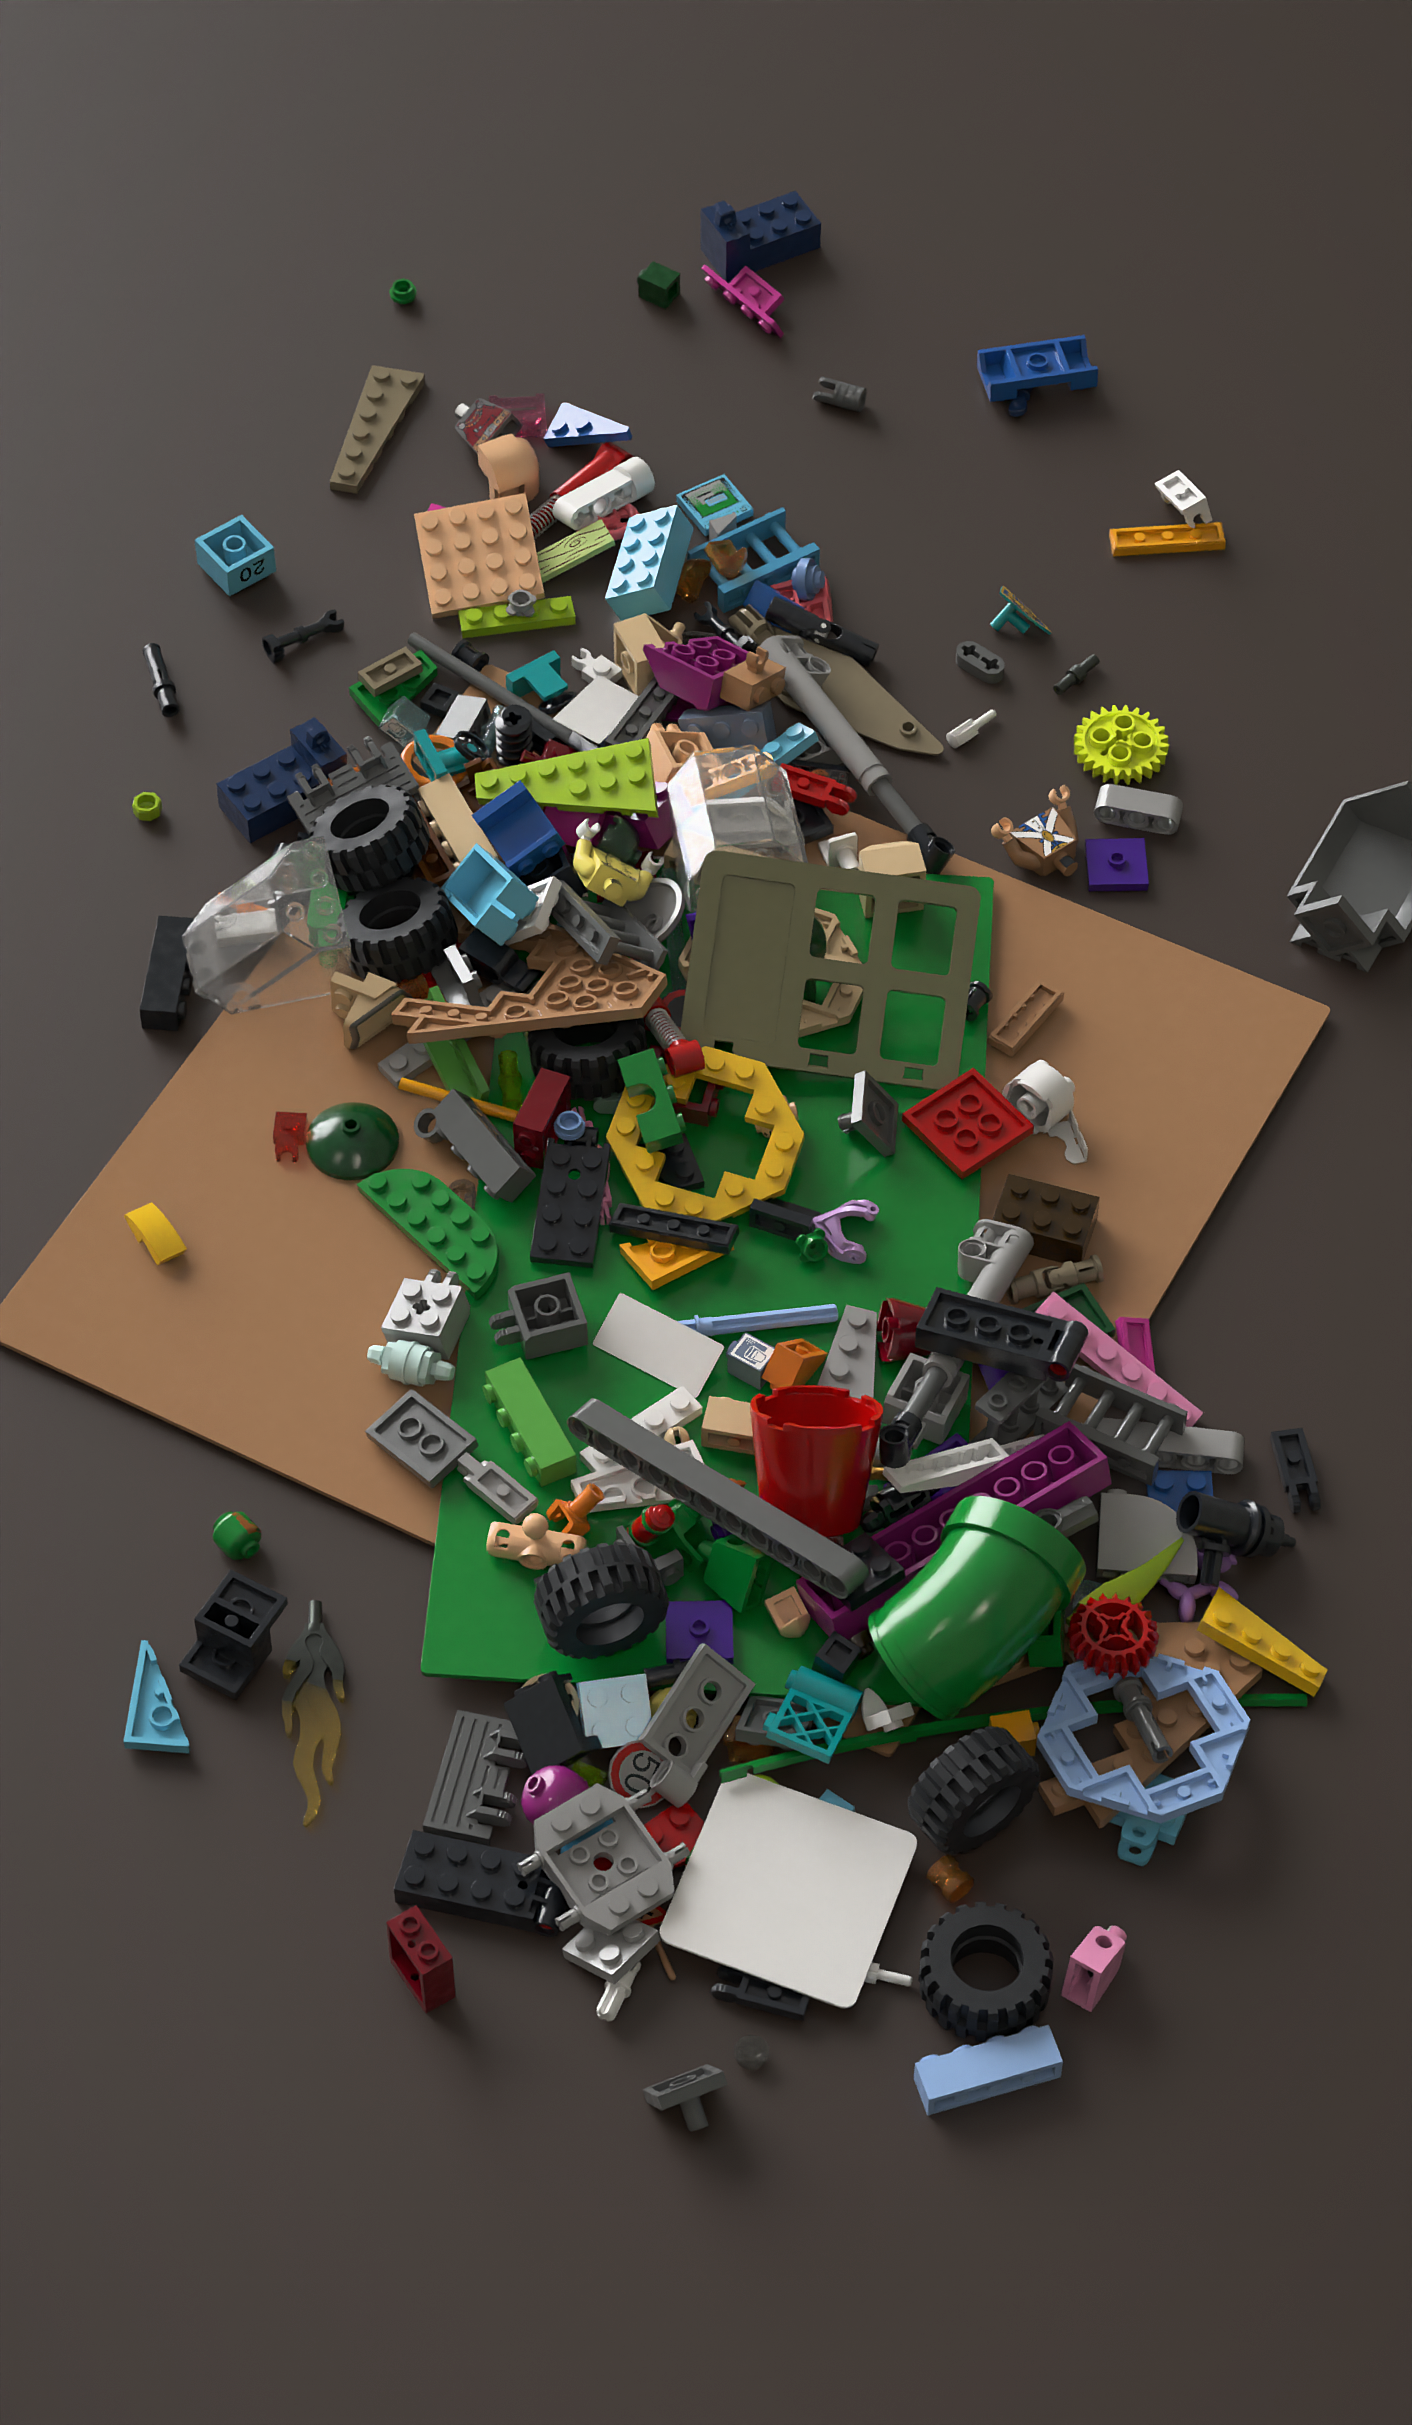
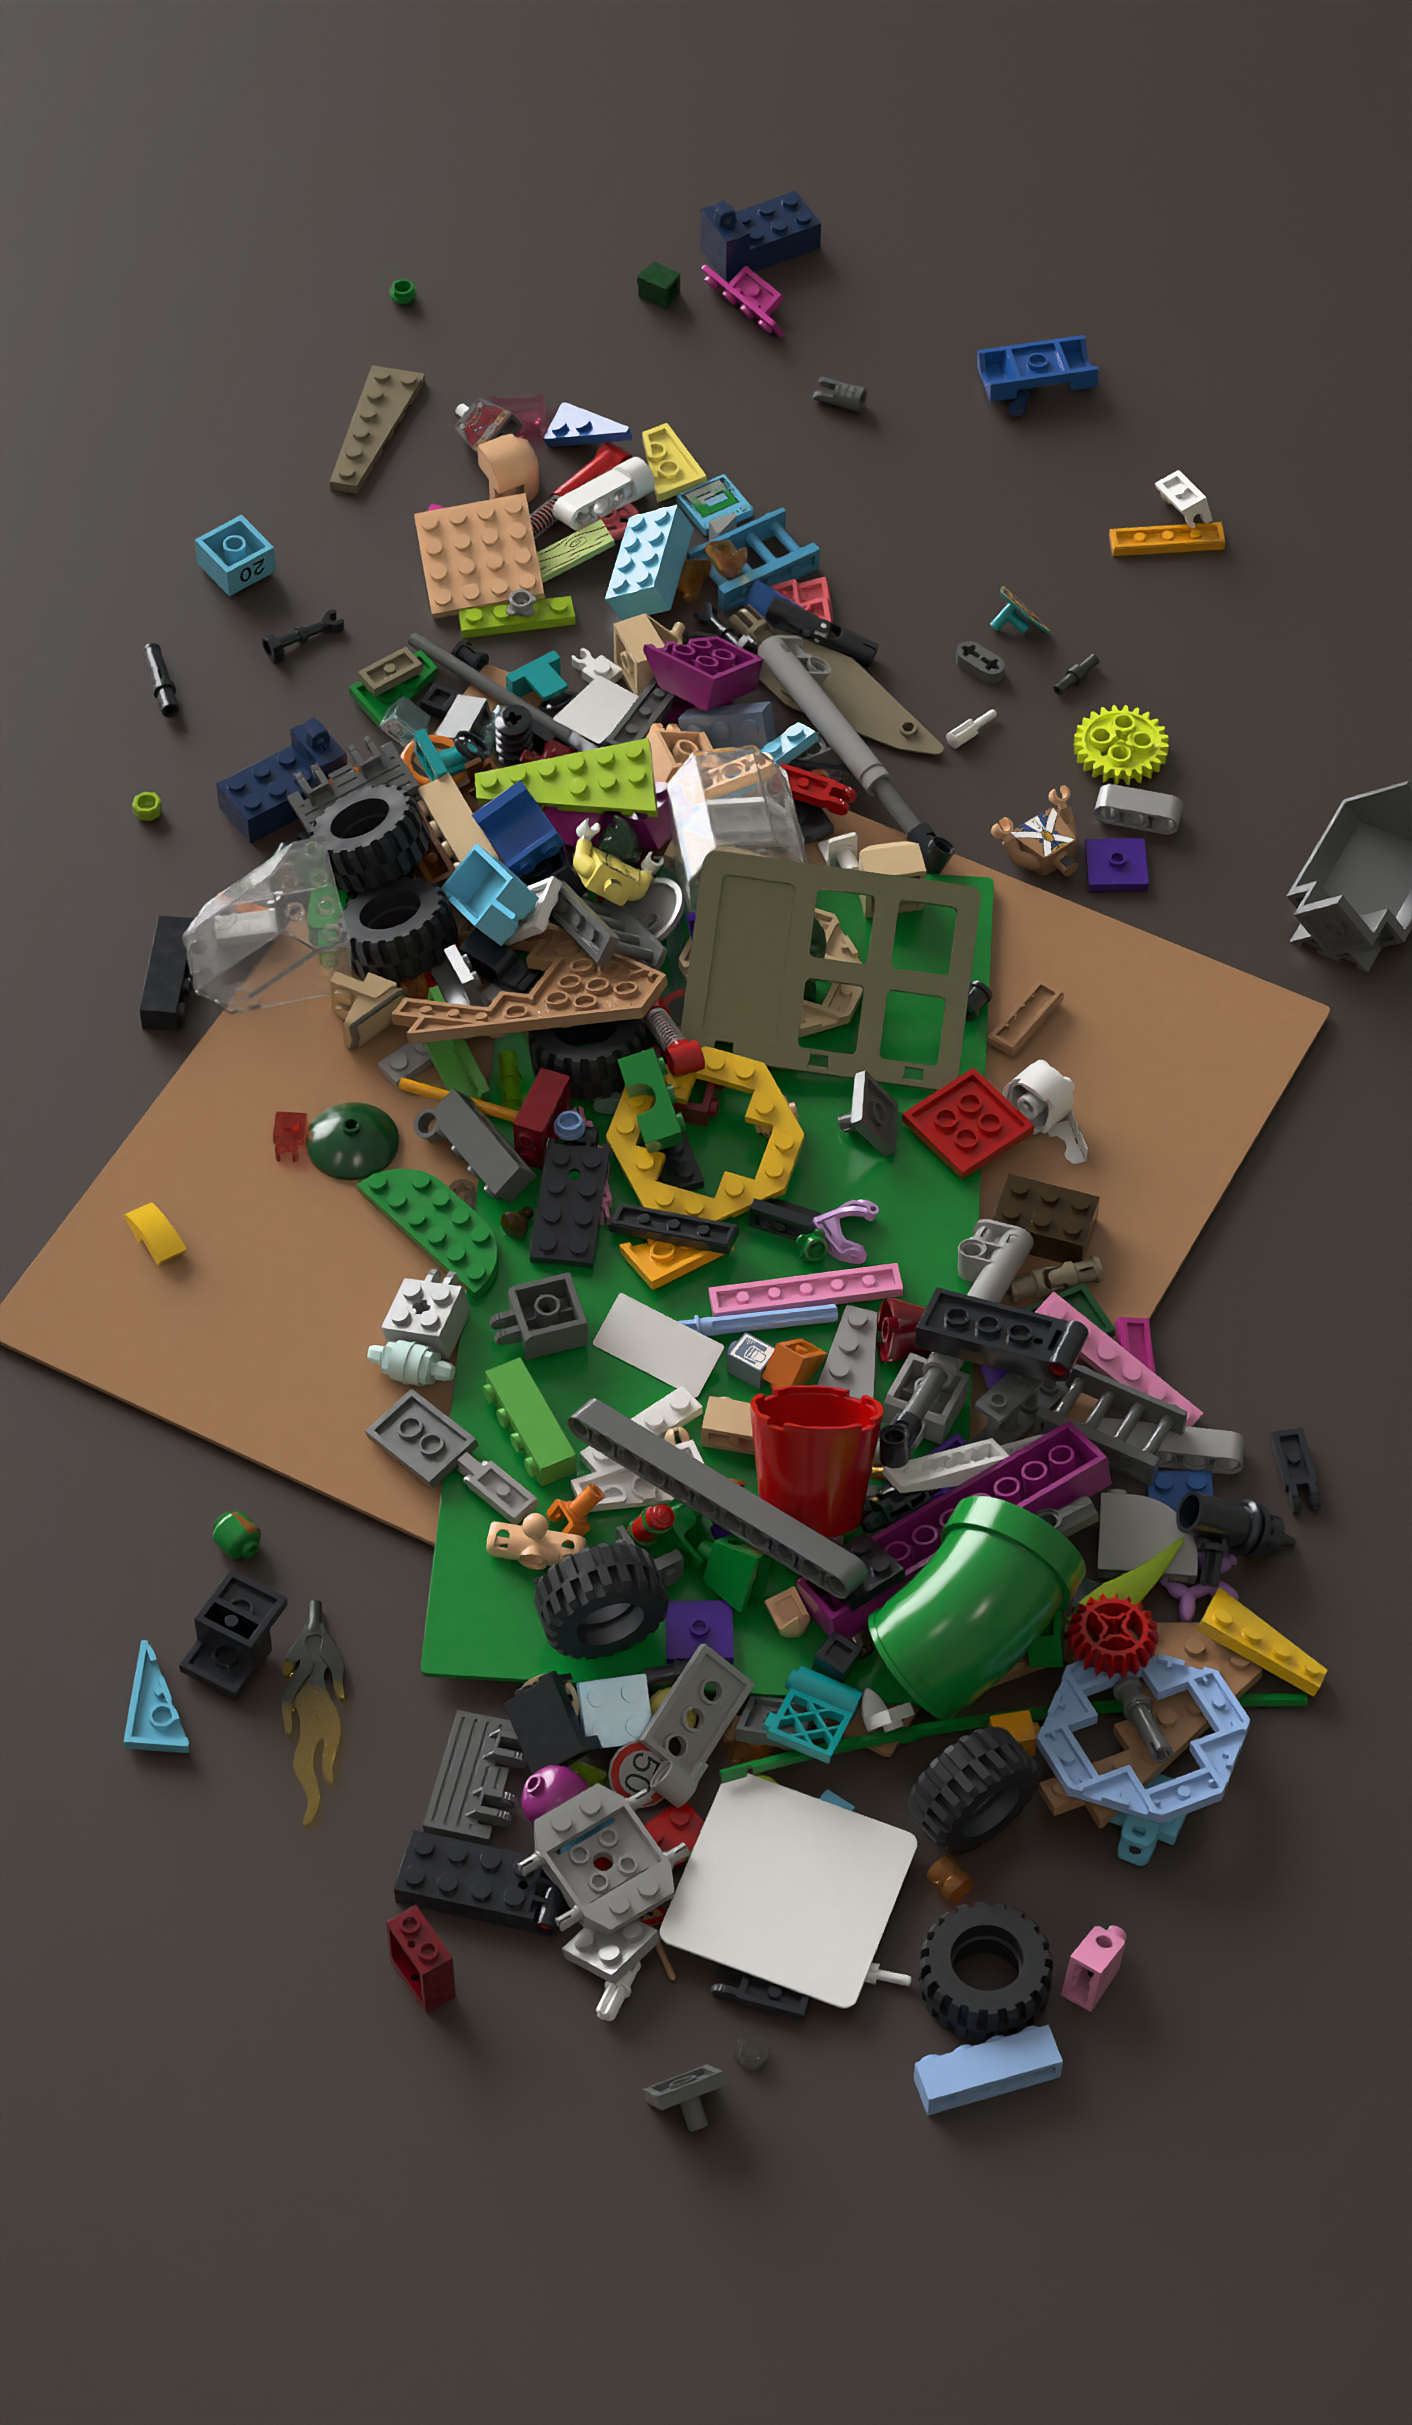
medium nougat brick [720,647,786,711] -> none
medium blue plate [792,558,825,601] -> none
none -> dark brown rock [500,1206,534,1239]
none -> light yellow wing [643,423,707,503]
none -> bright pink plate [709,1263,903,1317]

